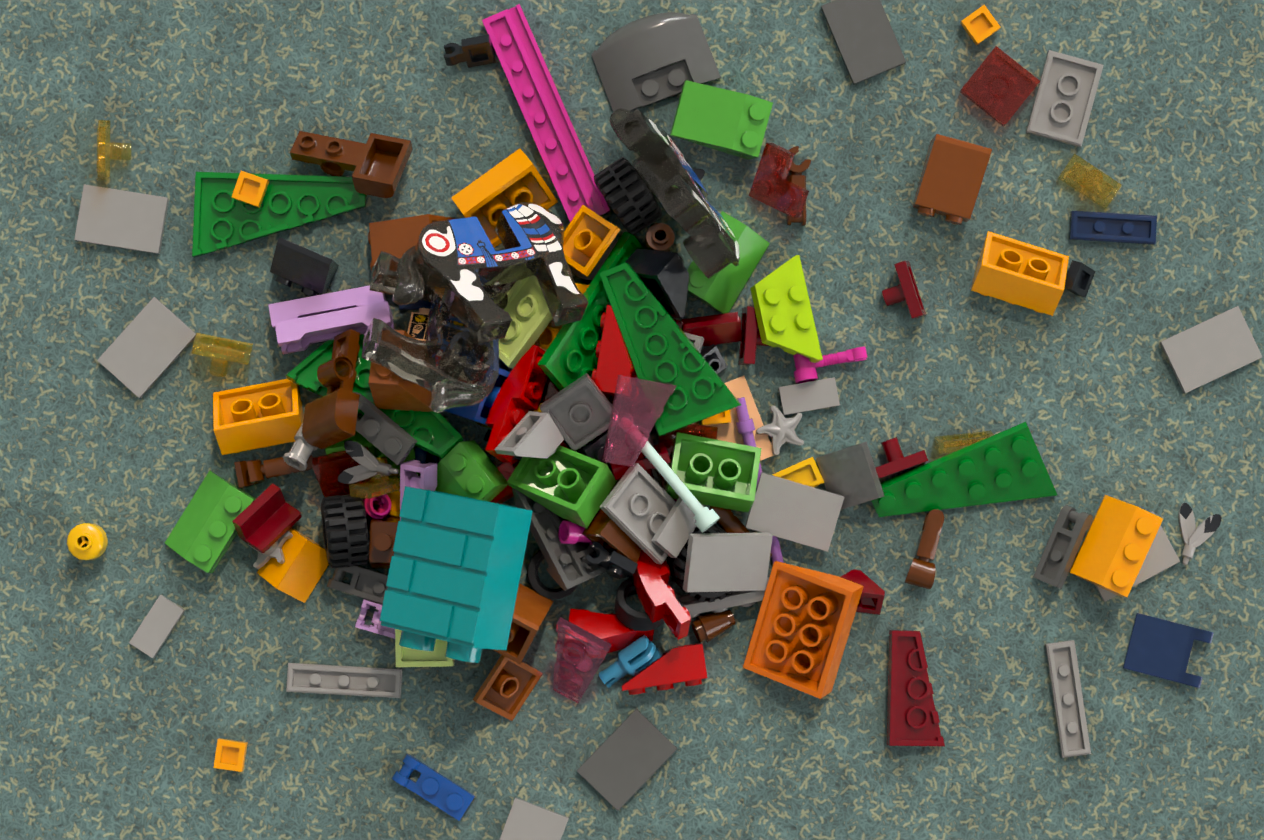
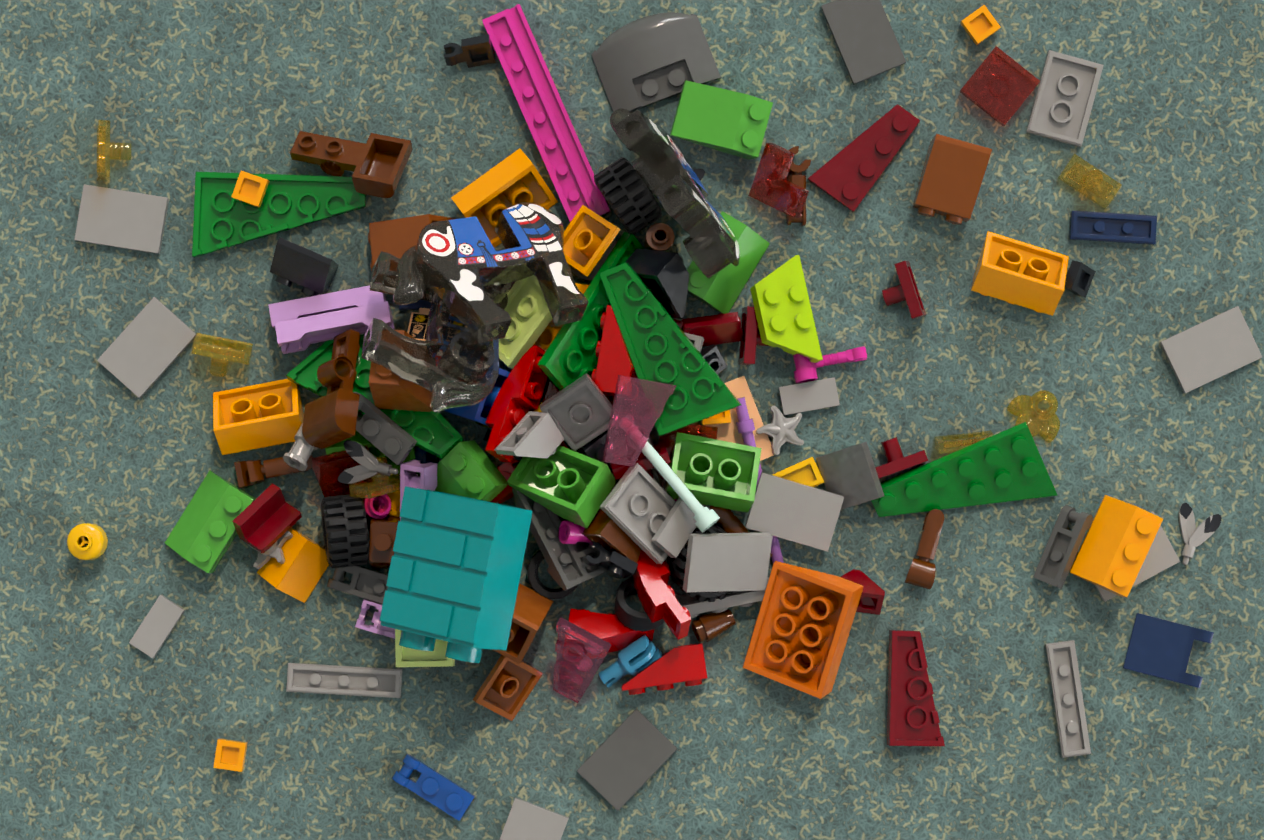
none -> dark red wing [807,104,920,212]
none -> clear yellow plate [1007,390,1060,443]

